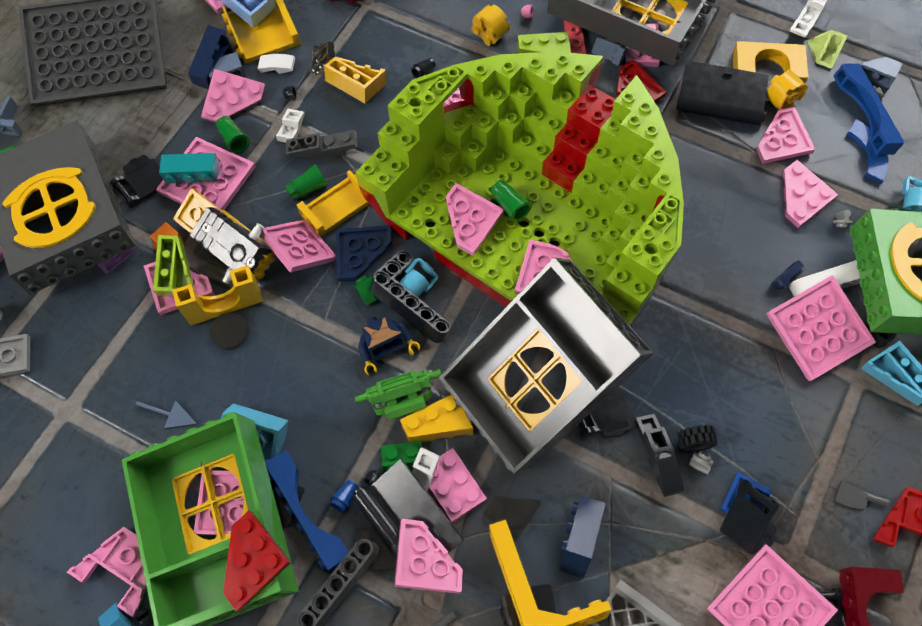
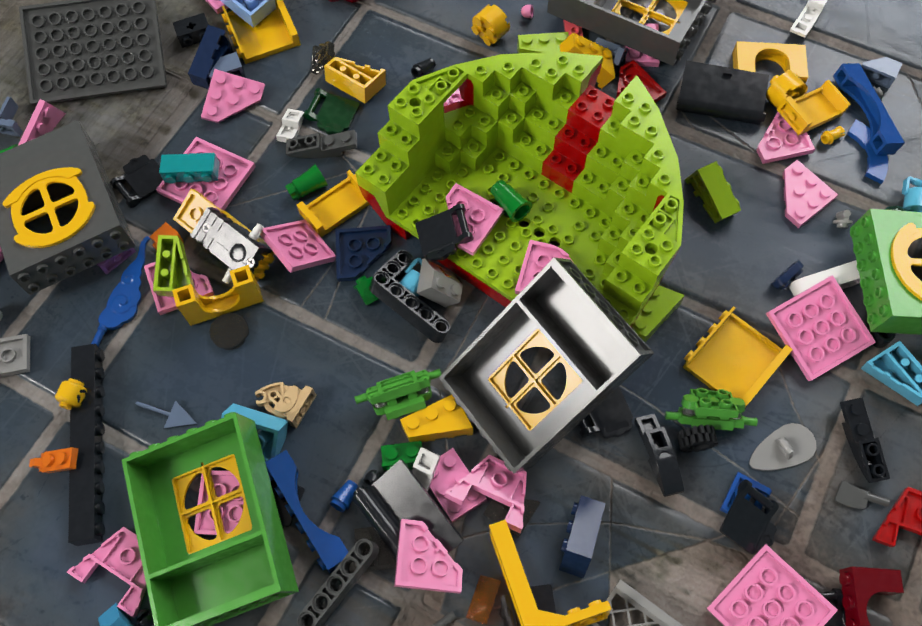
green plant [216,116,250,154] -> none
red plate [223,510,291,611] -> none
white slope [258,54,295,74] -> none
black hinge [283,86,297,100] -> none
dark blue torso [358,317,420,376] -> none
light grey plate [688,451,714,475] -> none
yellowish green slope [807,30,848,69] -> none
none -> bright pink wing [18,99,66,146]
none -> orange hinge [29,447,78,473]
none -> yellow head [55,378,87,410]
none -> black brick [68,344,105,546]
none -> blue piece [91,236,150,347]
none -> black brick [173,13,209,48]
none -> tan piece [255,382,317,429]
none -> dark green piece [303,88,360,135]
none -> black piece [415,204,474,262]
none -> light grey slope [417,258,463,307]
none -> bright pink wing [445,455,527,533]
none -> clear orange slope [466,575,501,626]
none -> yellow wedge [560,33,615,89]
none -> lime wedge [631,285,685,342]
none -> bright green piece [665,388,758,431]
none -> yellow panel [683,306,793,407]
none -> lime wedge [685,161,741,223]
none -> light grey shield [749,423,816,471]
none -> yellow panel [777,80,851,135]
none -> yellow pin [821,126,845,145]
none -> black slope [840,397,890,483]

